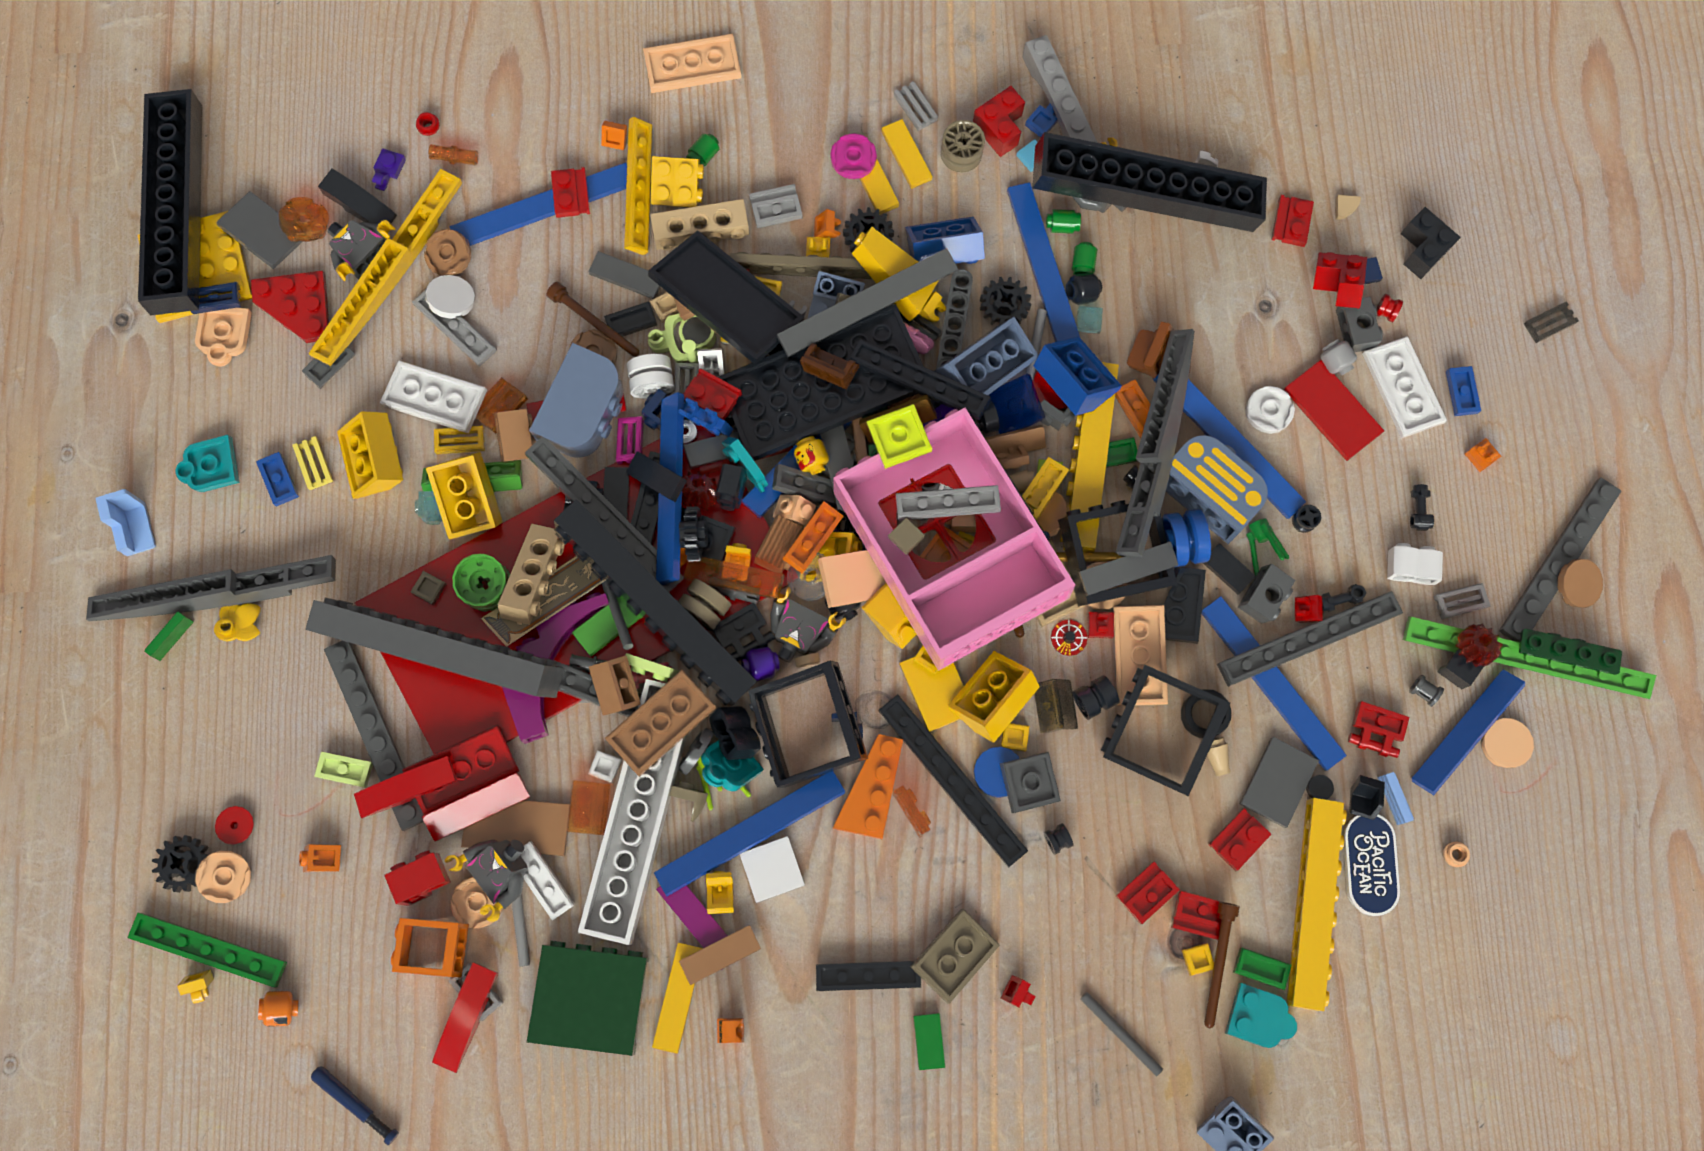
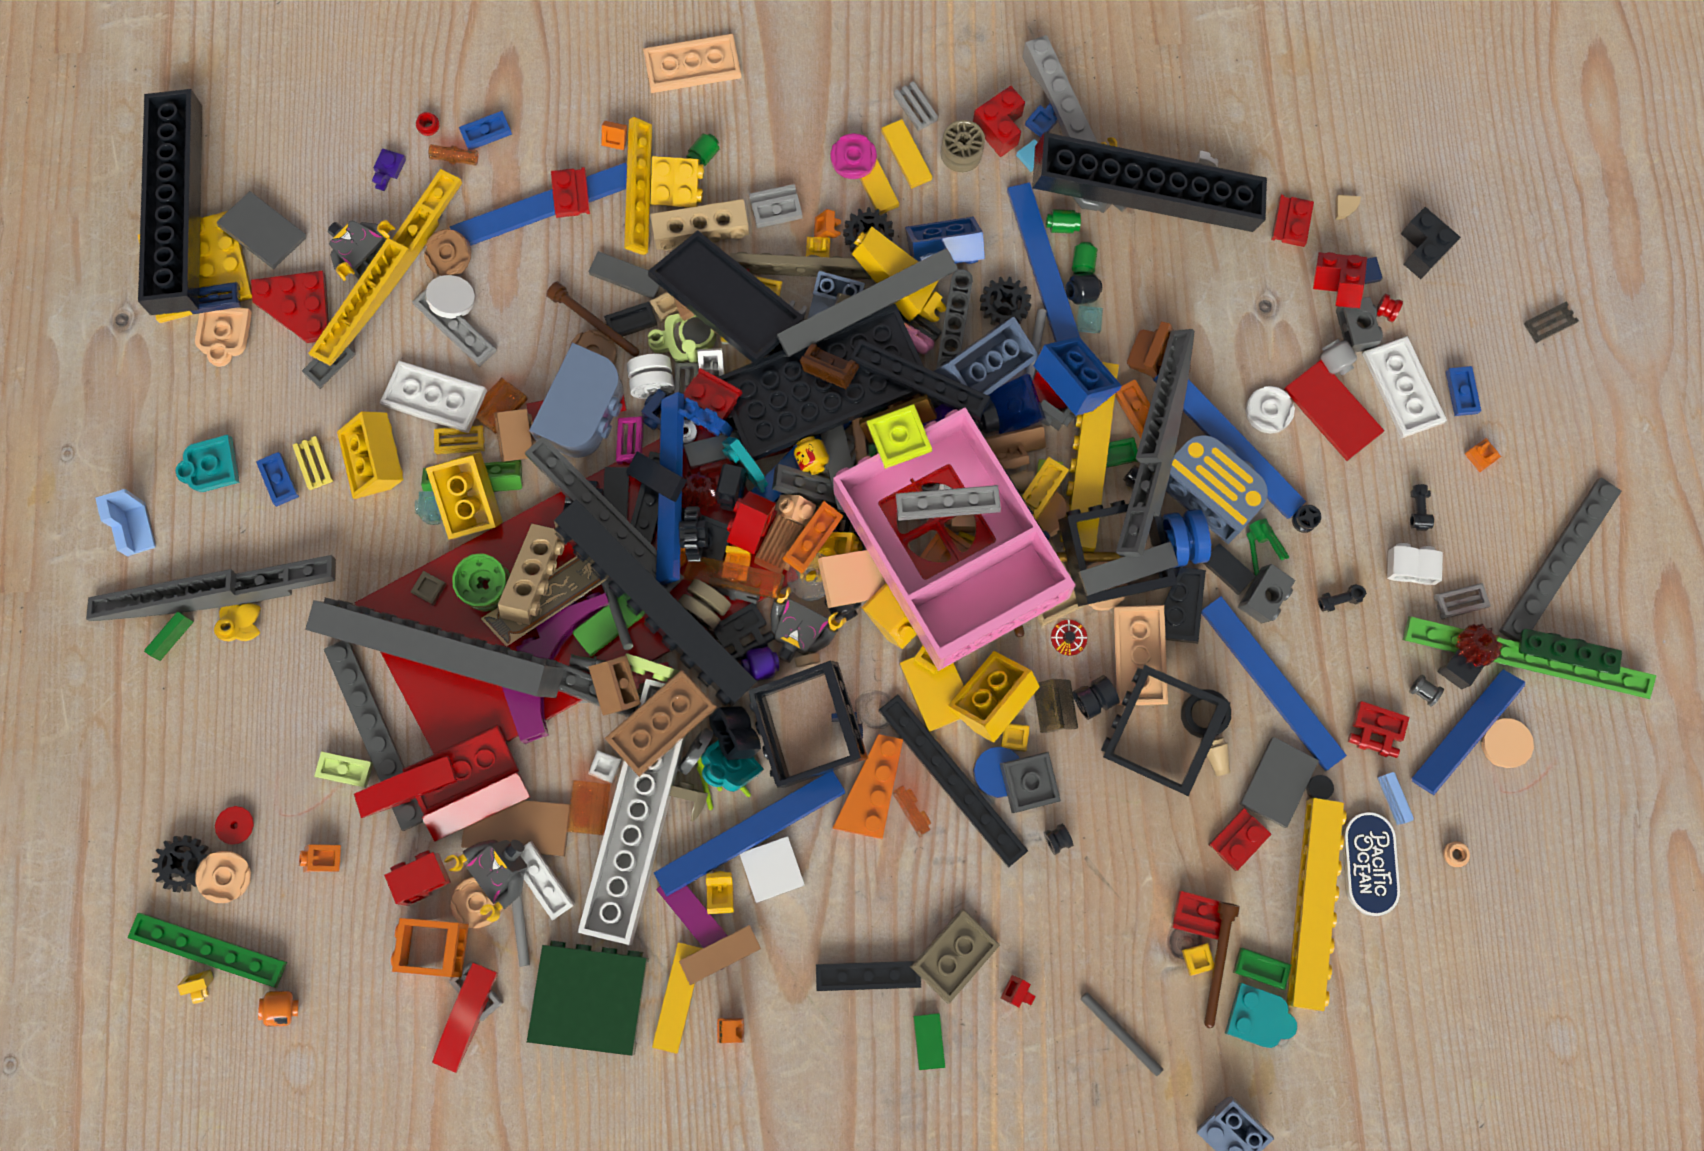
clear orange plate [279,197,329,242] -> none
dark blue piece [311,1066,399,1145] -> none
black slope [318,168,397,224] -> none
dark tan tile [888,518,925,555] -> none
red tile [1088,612,1114,638] -> none
red plate [1116,861,1180,924] -> none
dark grey tile [1217,591,1403,687] -> none
red tile [1295,595,1323,623] -> none
black panel [1349,775,1385,820] -> none
medium nougat tile [1558,559,1603,608] -> none
none -> blue plate [459,111,512,151]
none -> red brick [727,491,778,554]

